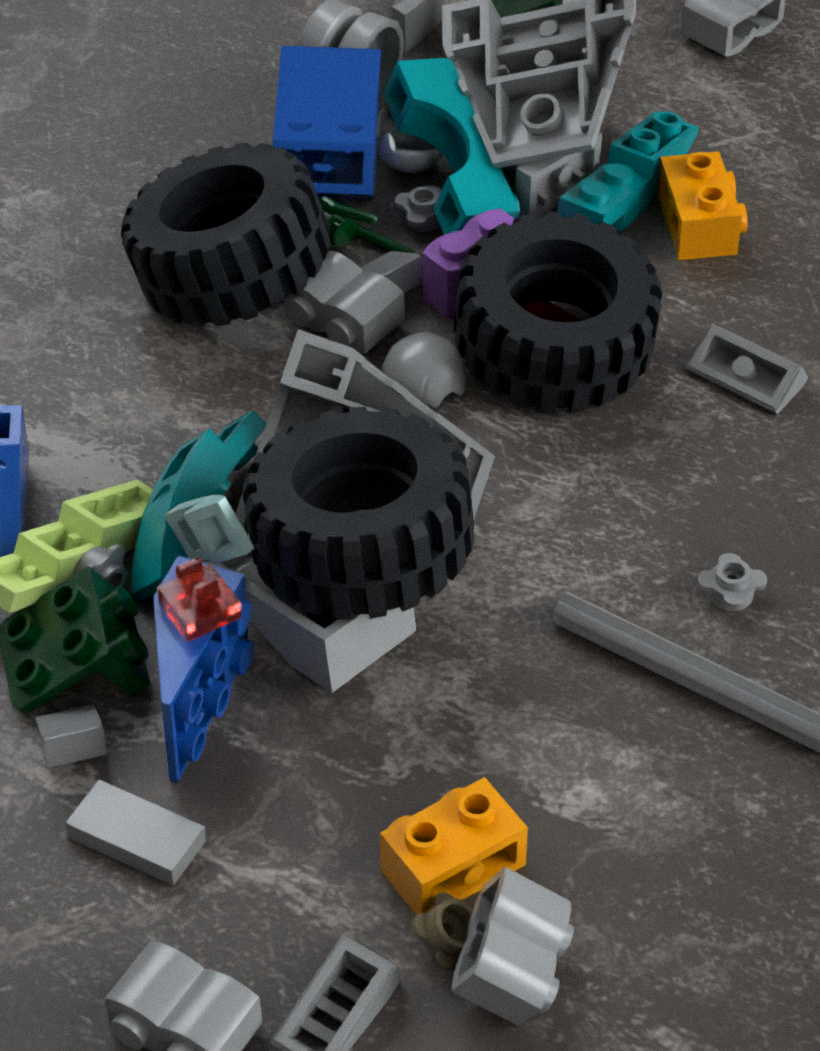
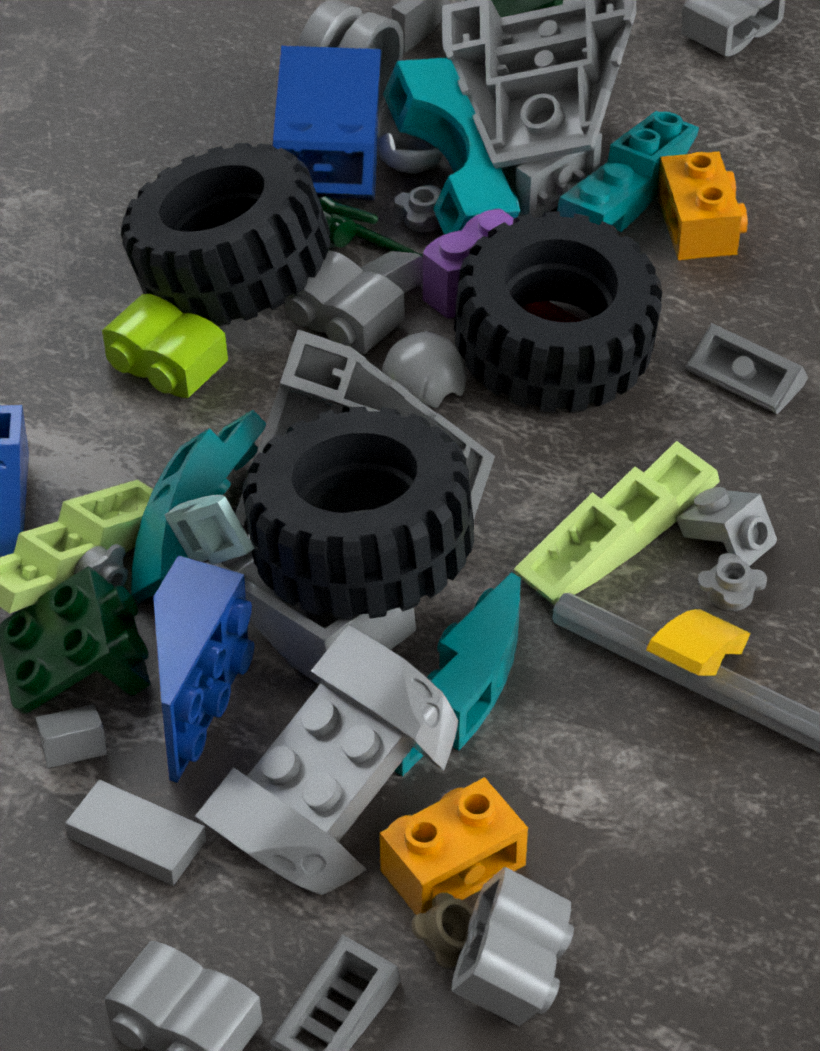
clear red tile [157,556,242,642] -> none
none -> lime brick [102,294,228,398]
none -> light grey piece [195,624,458,895]
none -> teal slope [394,572,521,777]
none -> yellowish green slope [514,441,720,605]
none -> yellow slope [646,609,751,676]
none -> light grey bracket [676,487,777,566]

